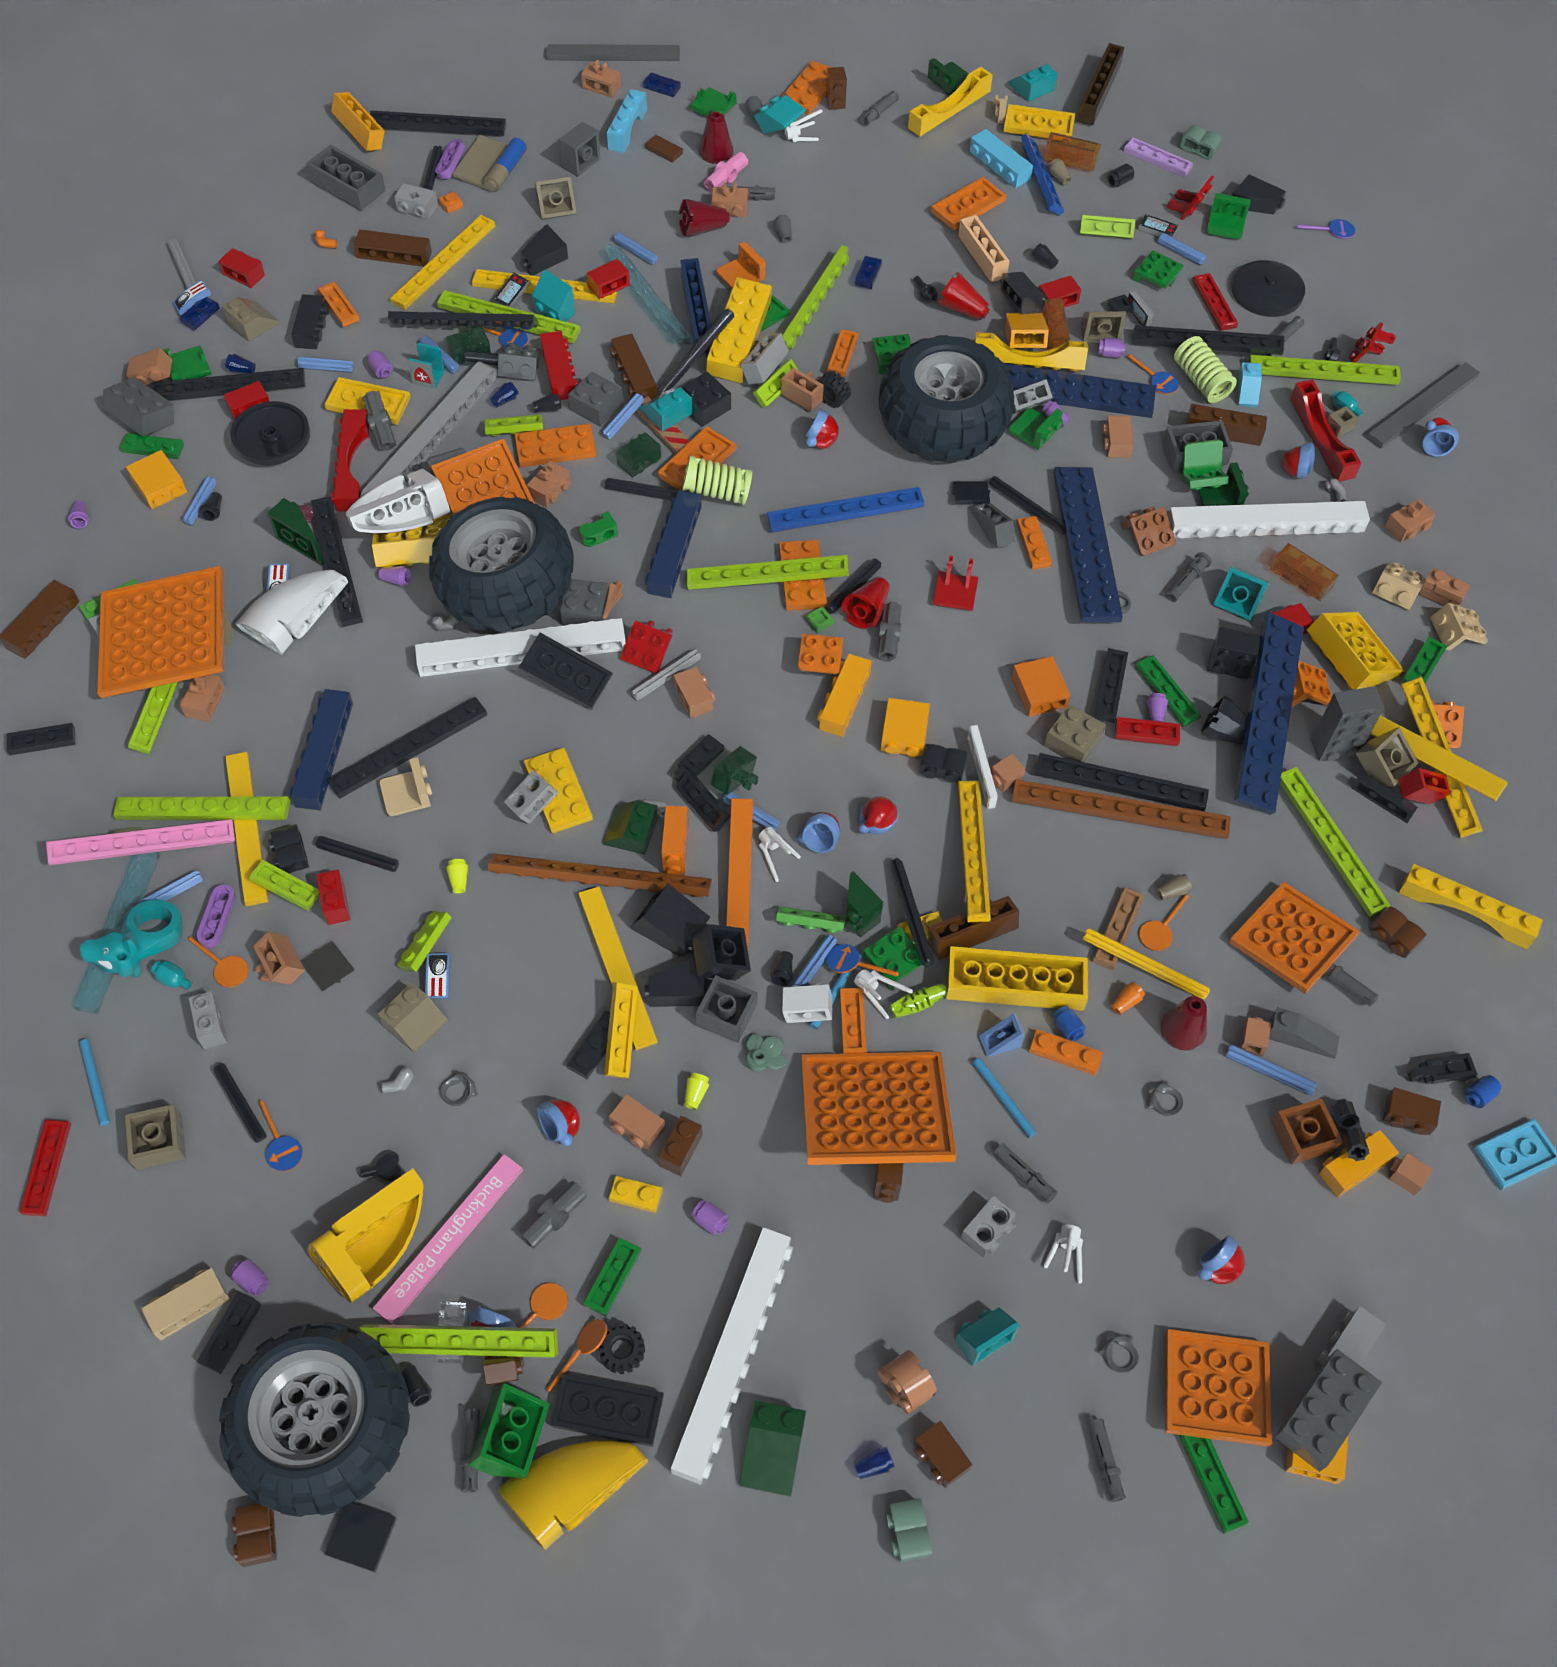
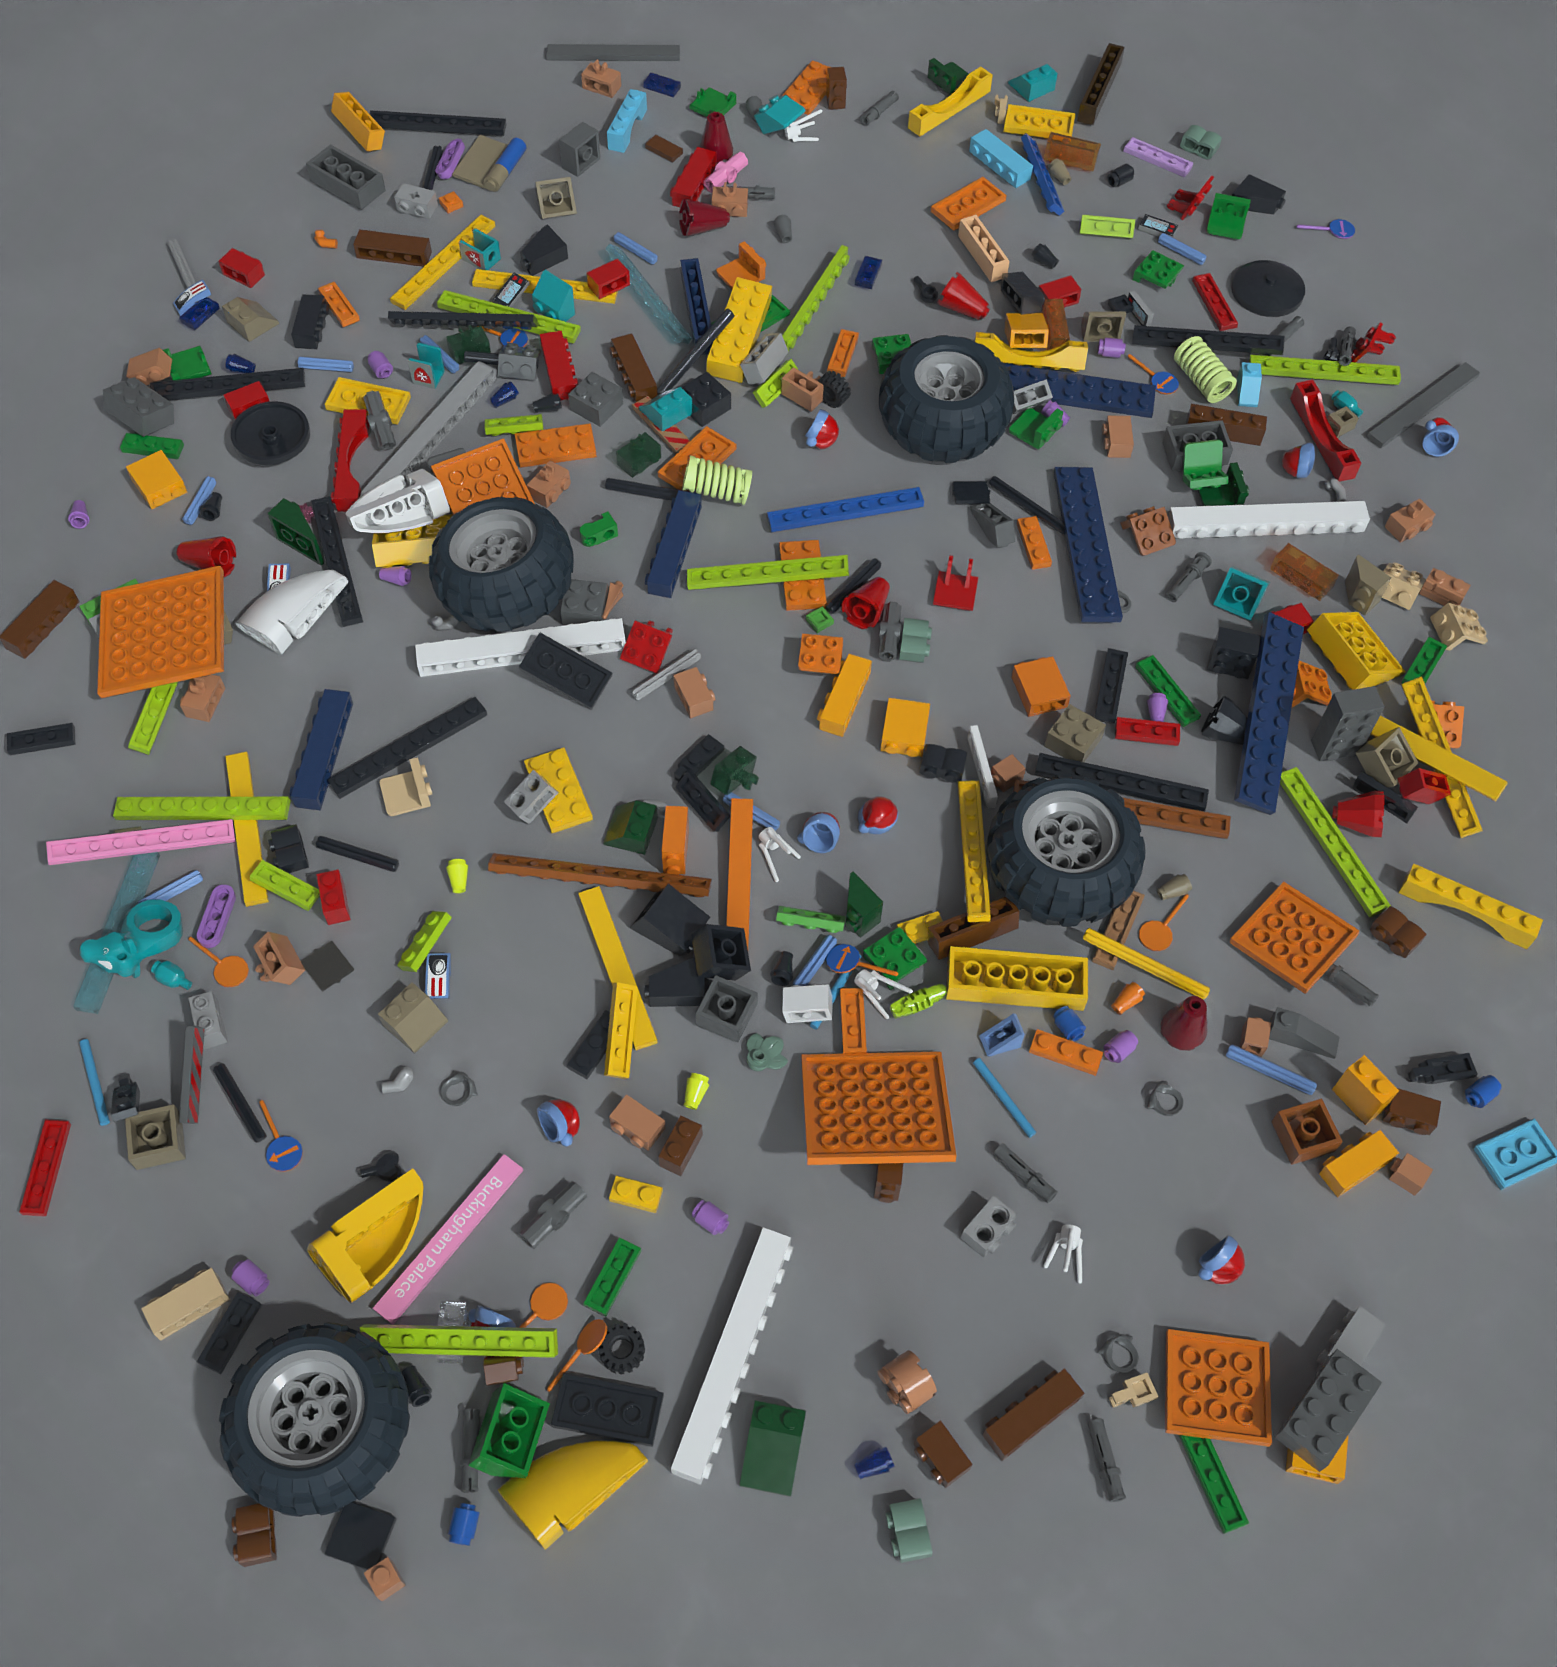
medium blue axle [602,393,644,439] -> none
black axle [890,858,934,967] -> none
teal slope [955,1307,1020,1366] -> none
black piece [1332,1099,1370,1161] -> none
none -> black hinge [111,1074,140,1122]
none -> red cone [176,536,237,577]
none -> dark grey tile [179,1026,205,1124]
none -> nougat brick [364,1557,406,1601]
none -> blue brick [448,1503,480,1546]
none -> teal piece [459,228,501,270]
none -> red brick [670,147,717,207]
none -> sand green brick [899,618,932,663]
none -> reddish brown brick [982,1368,1085,1461]
none -> black wheel [986,774,1146,927]
none -> medium lavender brick [1104,1030,1138,1063]
none -> tan plate [1108,1373,1159,1408]
none -> red cone [1332,791,1384,837]
none -> light orange brick [1332,1055,1399,1125]
none -> dark grey pin [1339,326,1356,366]
none -> dark tan slope [1345,554,1392,615]

